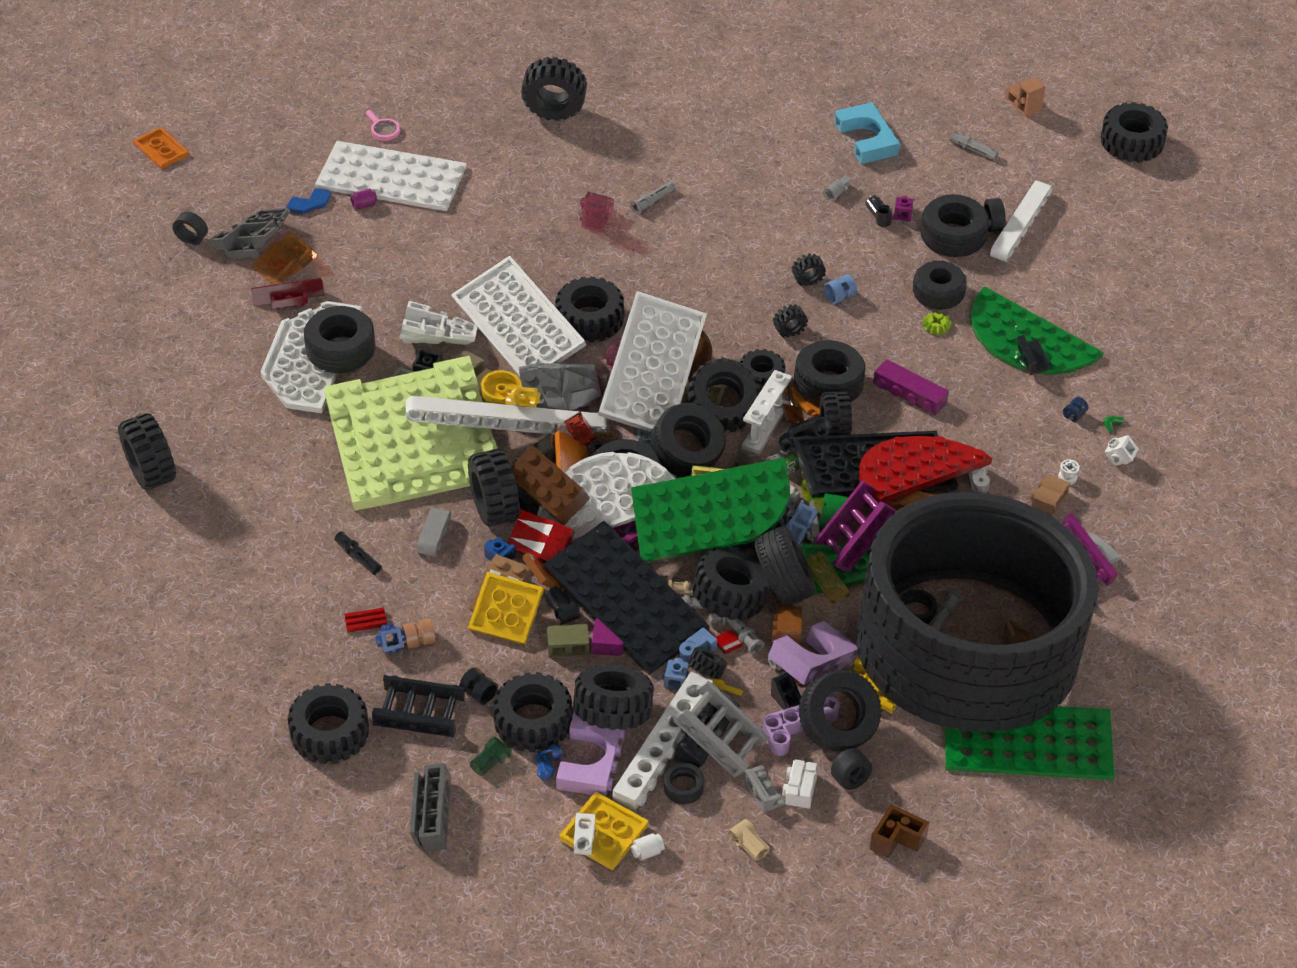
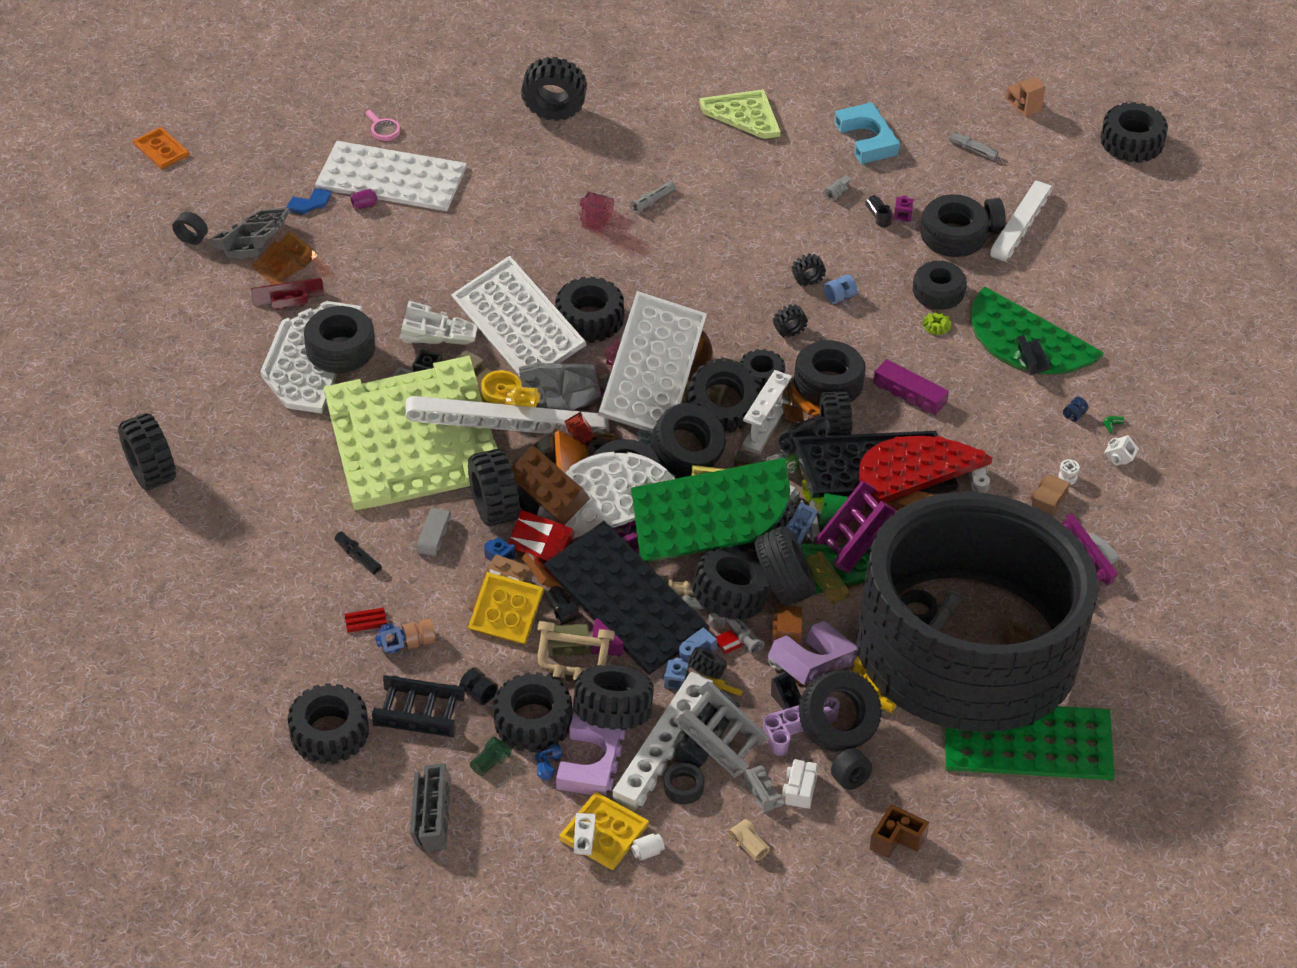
none -> tan bar [537,621,615,680]
none -> yellowish green plate [699,89,780,139]

